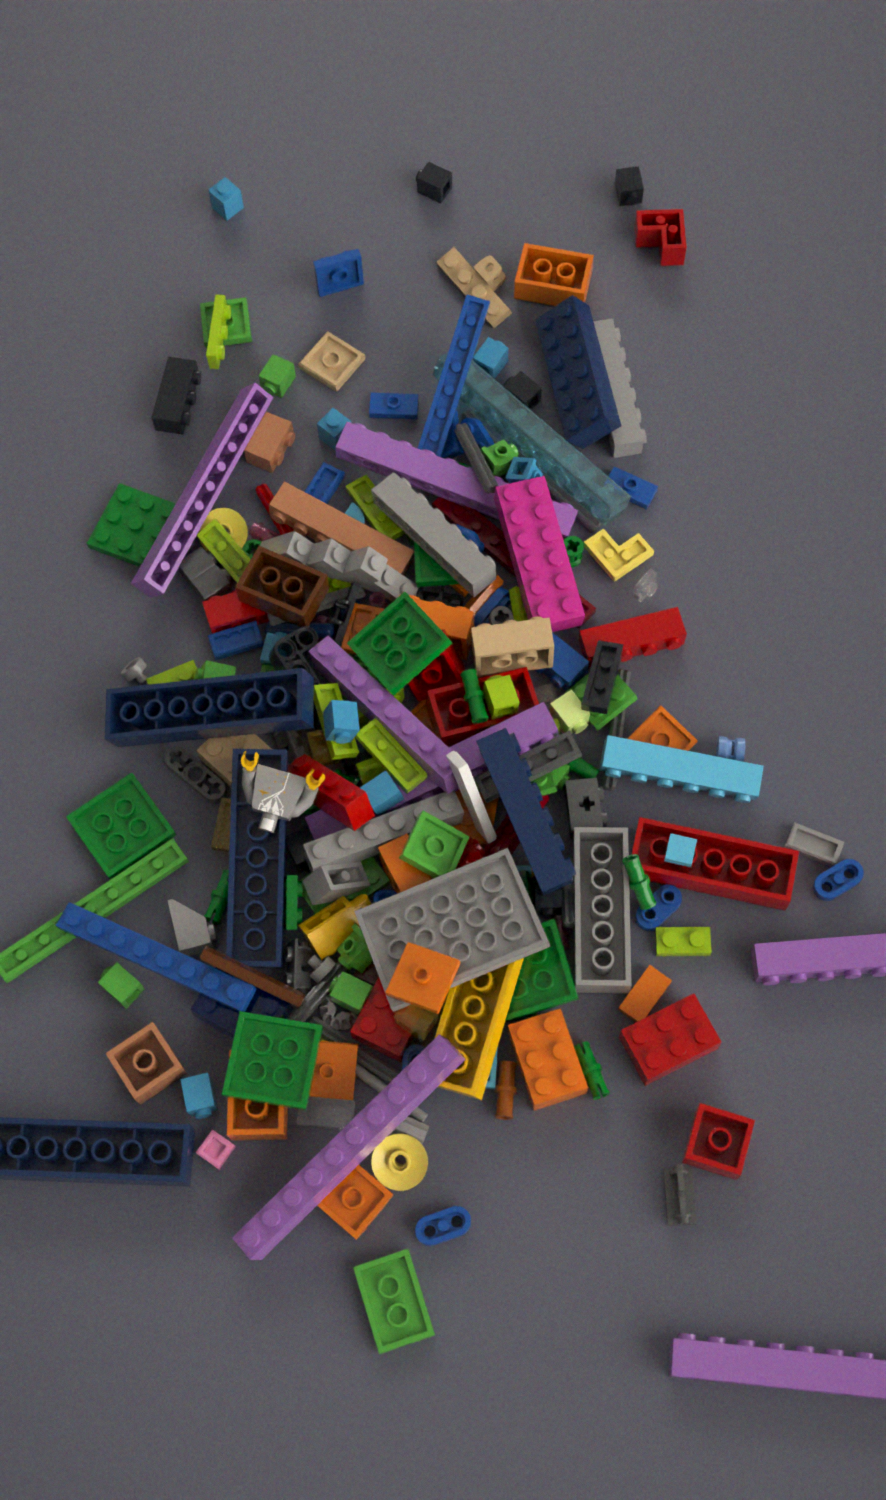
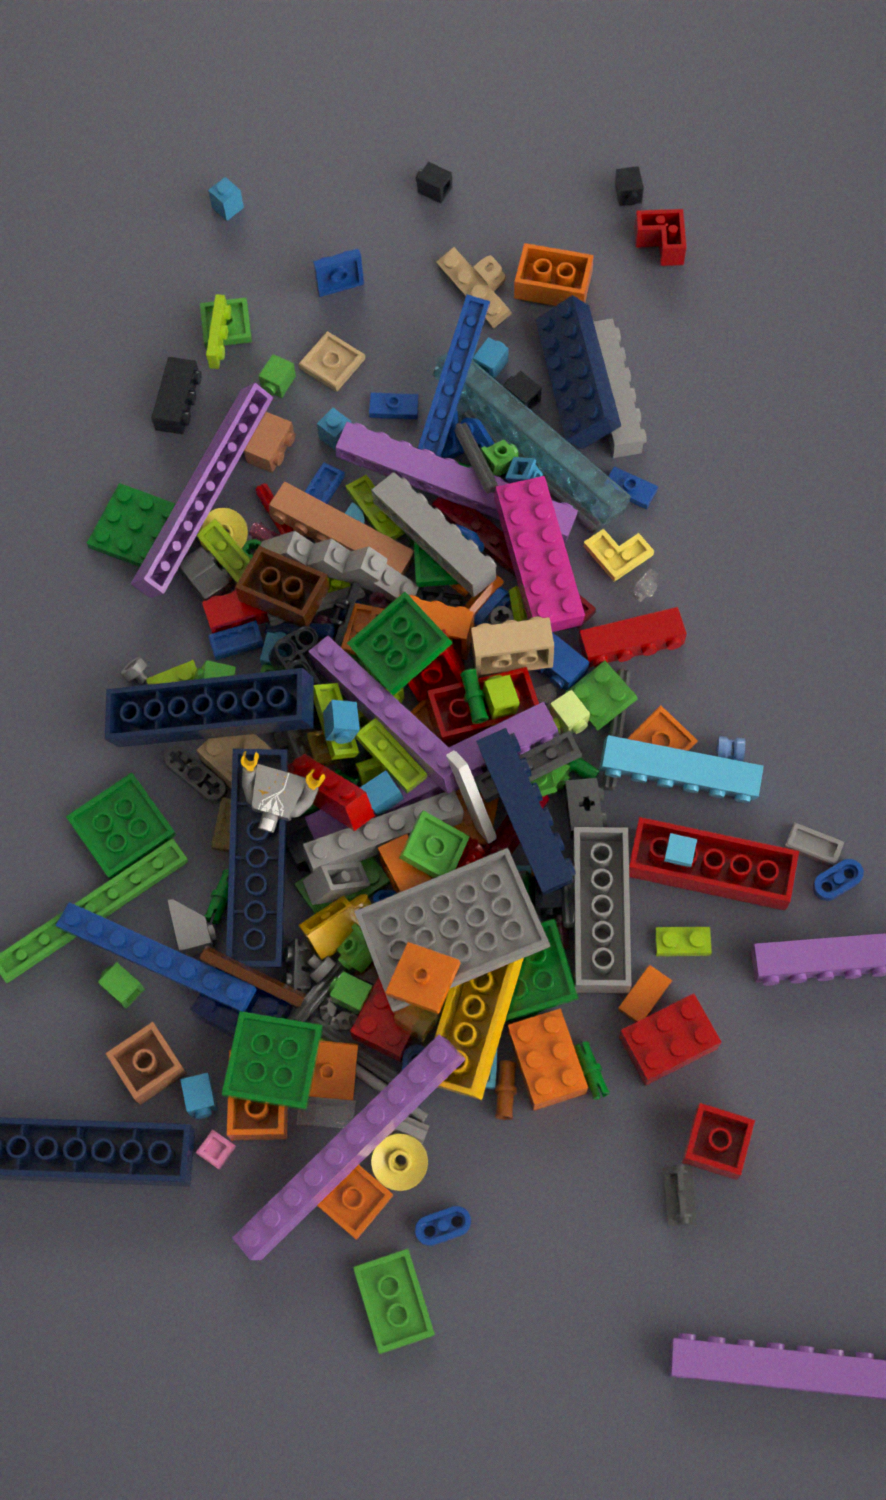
green plate [284,875,302,930] -> none
green bush [563,536,584,567] -> none
black plate [581,640,623,714] -> none
green pin [622,854,657,910] -> none
blue plate [635,884,682,931] -> none

